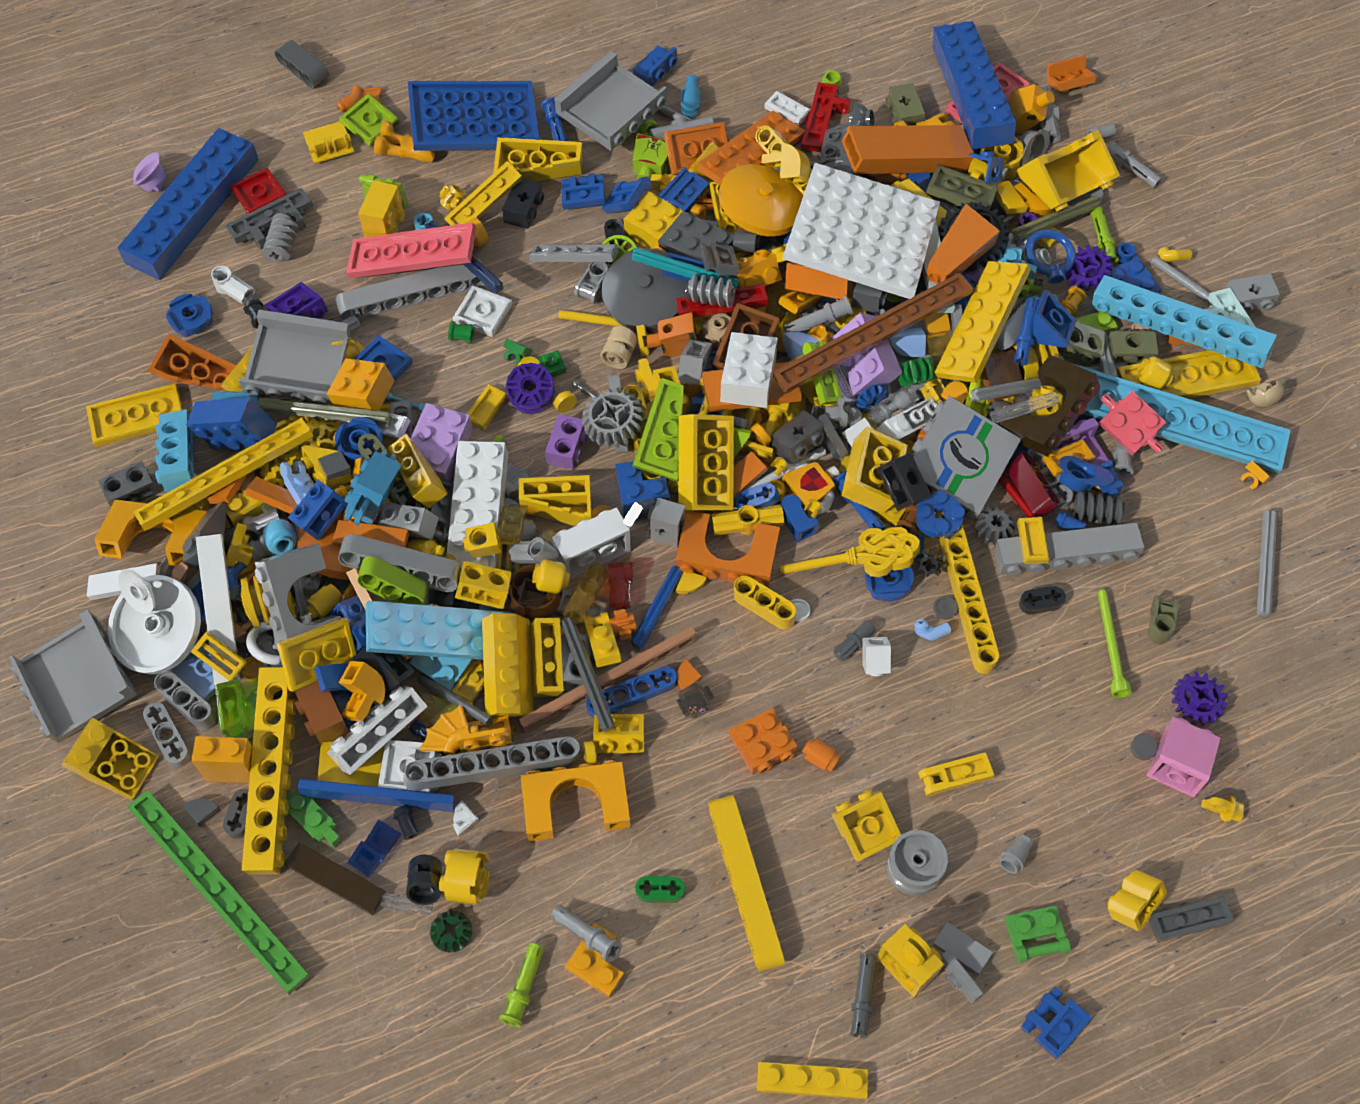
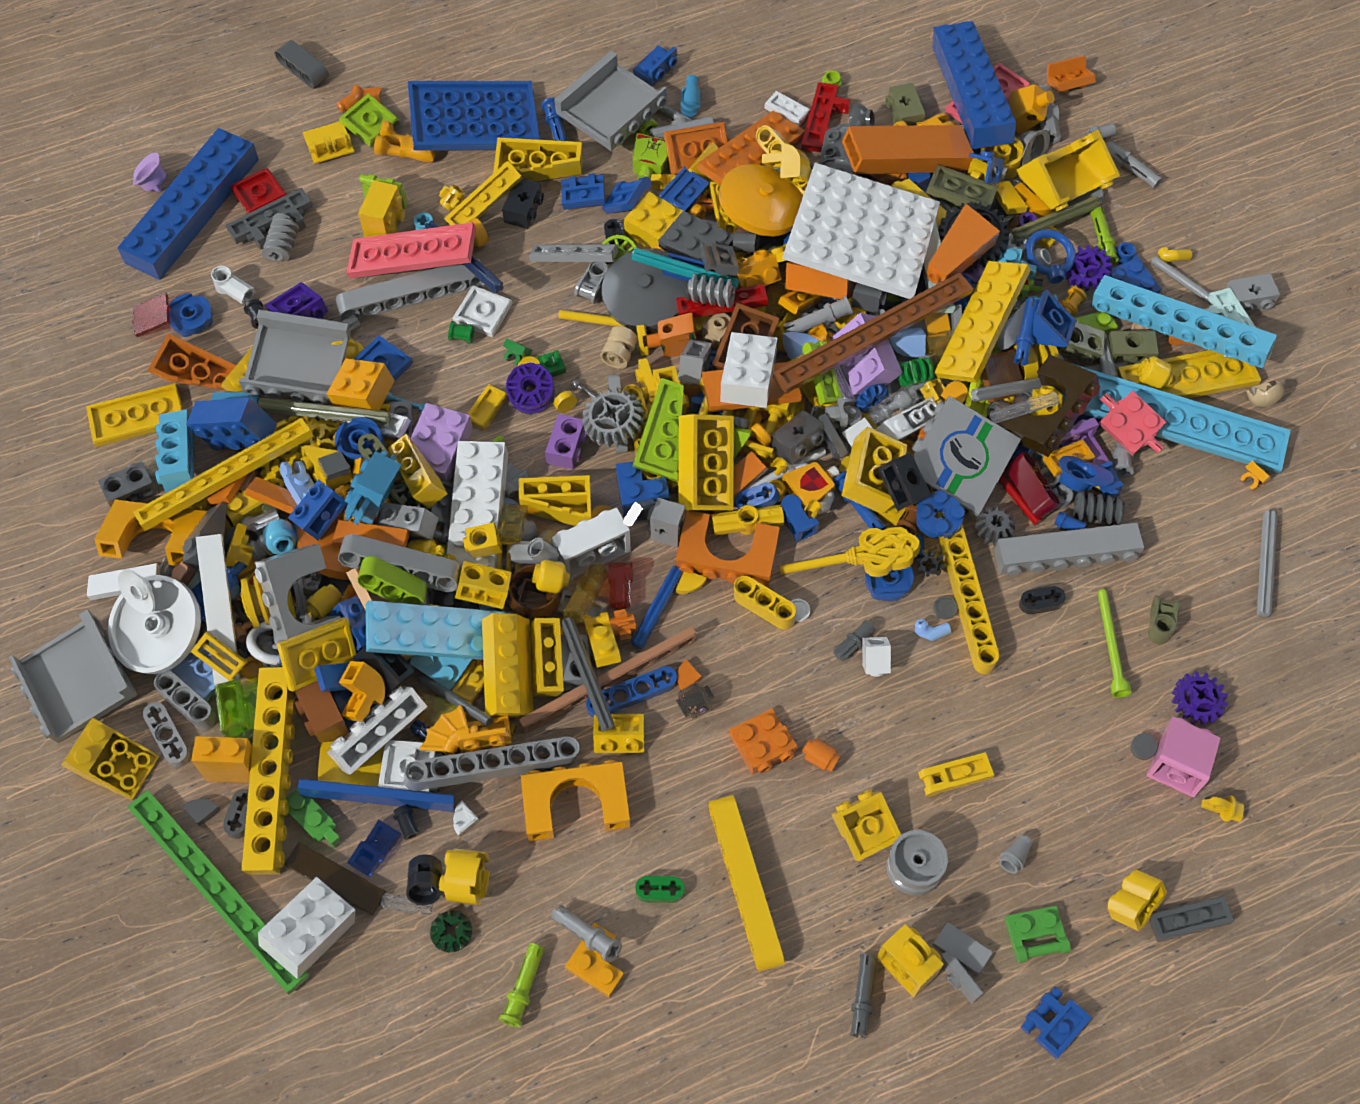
yellow tile [583,741,597,766] -> none
yellow plate [757,1062,868,1100] -> none
yellow tile [1017,517,1050,564] -> none
none -> clear red piece [132,292,171,337]
none -> white brick [258,877,355,979]

